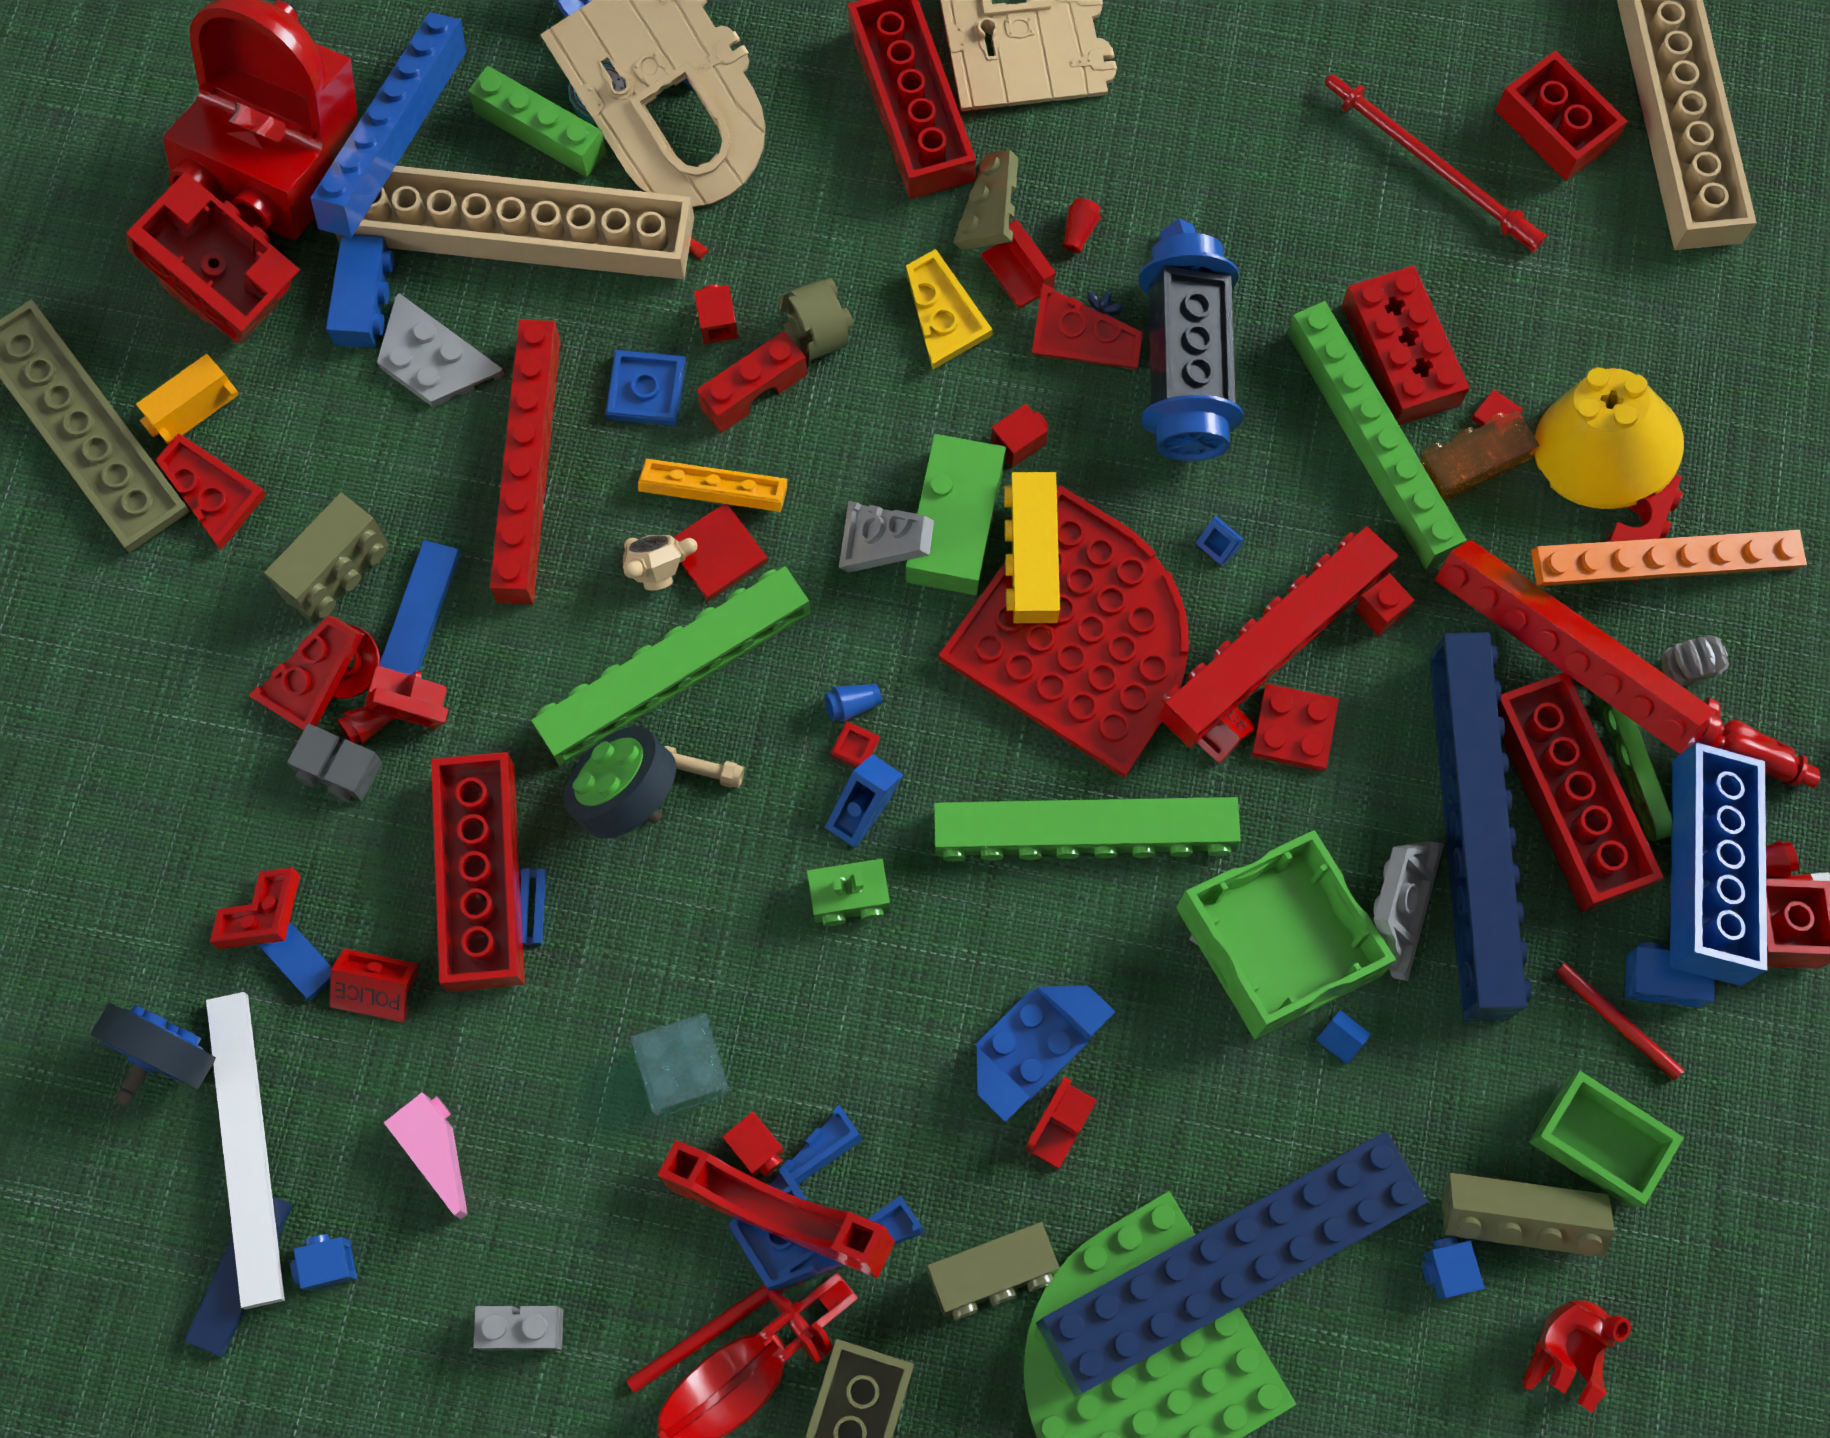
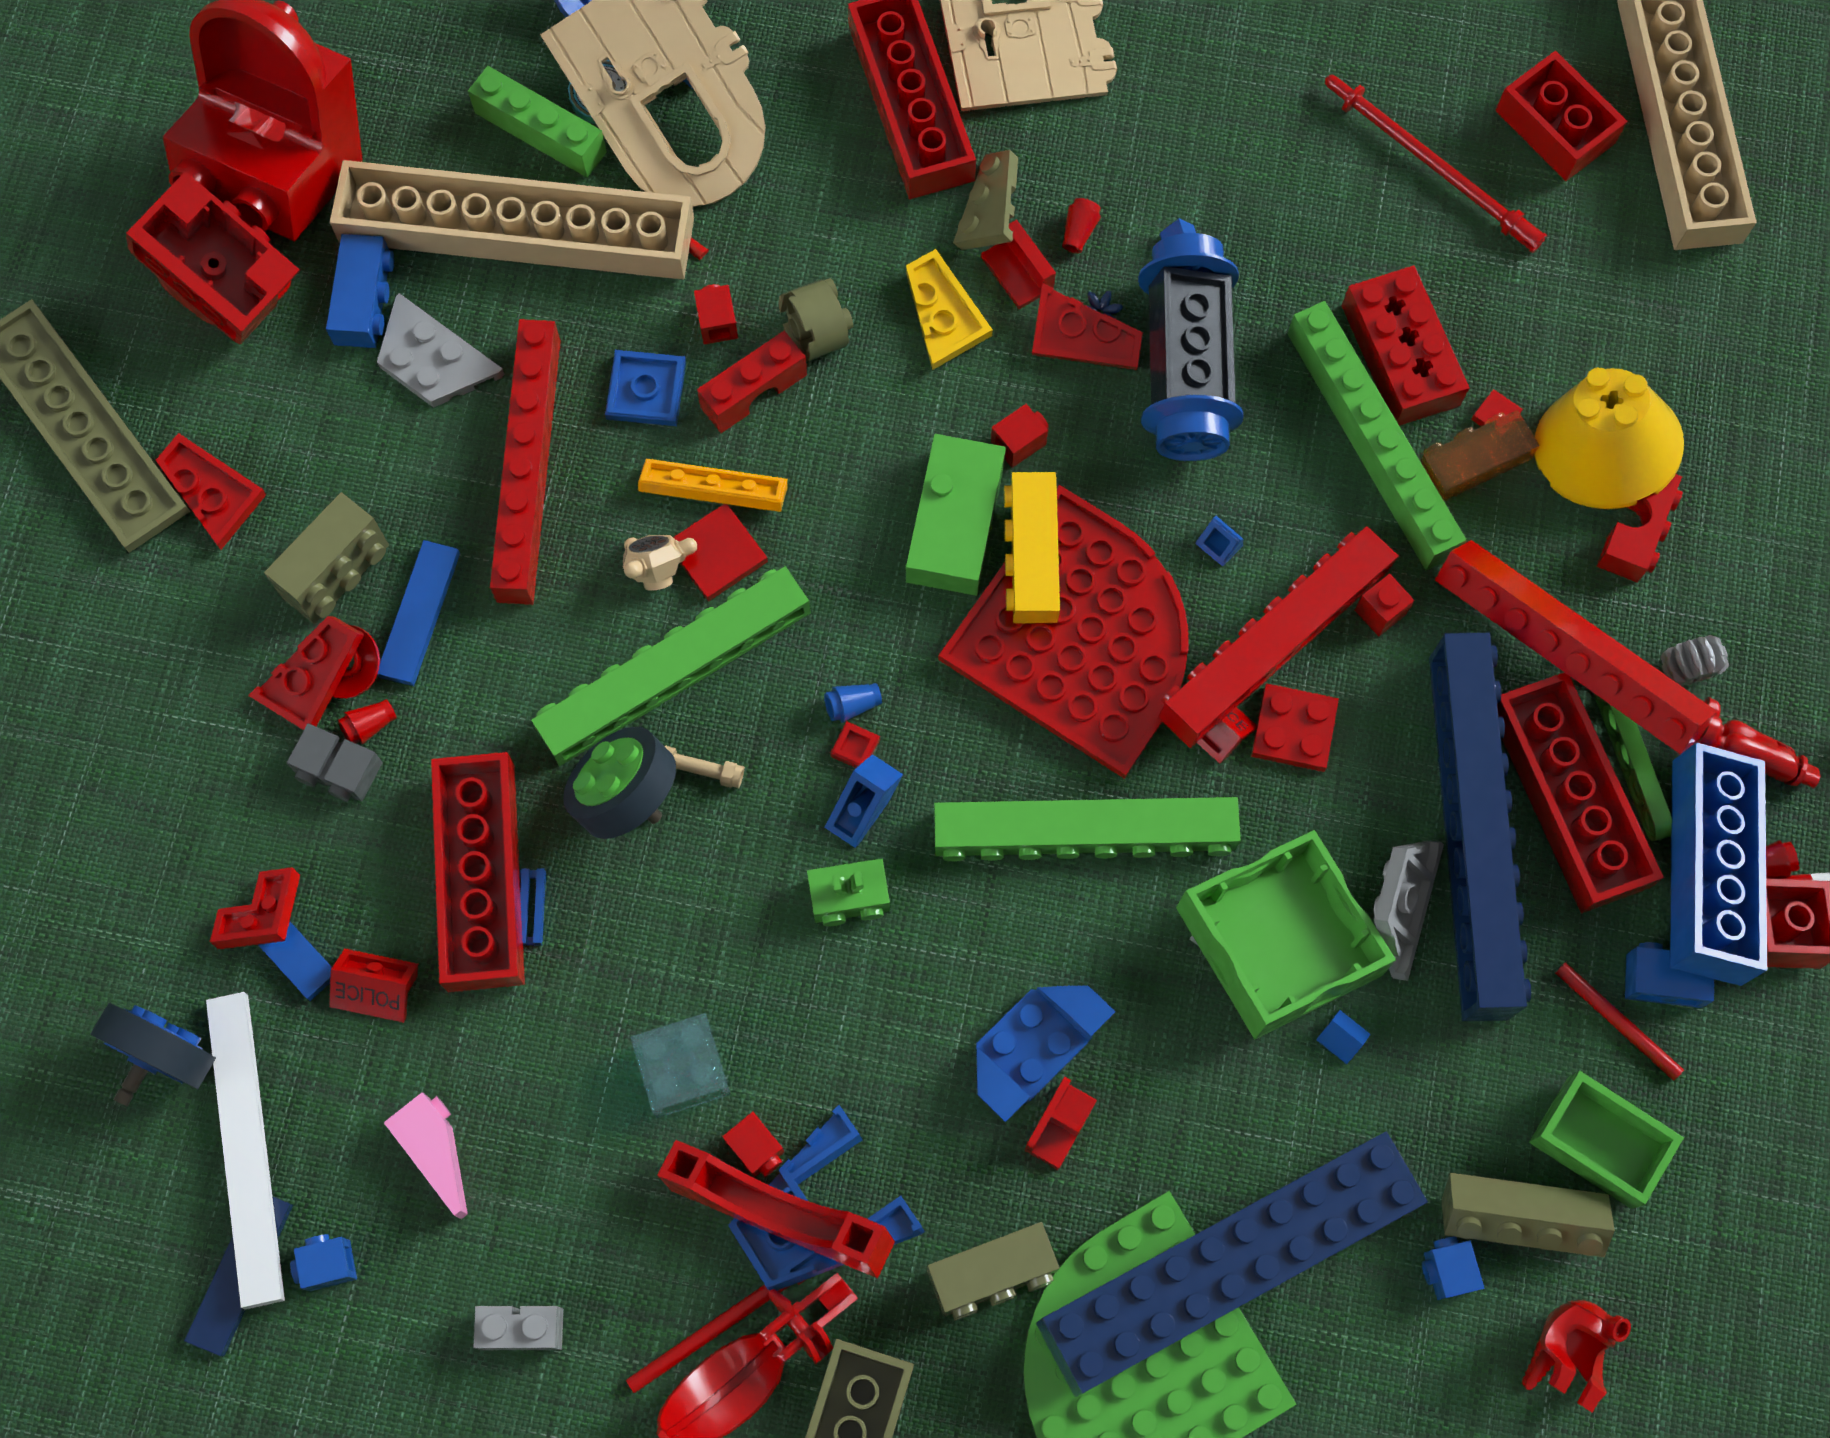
light orange brick [136,354,239,445] -> none
blue brick [311,12,466,238] -> none
red panel [363,666,448,730] -> none
light grey wing [839,501,934,573] -> none
orange plate [1531,530,1807,586] -> none

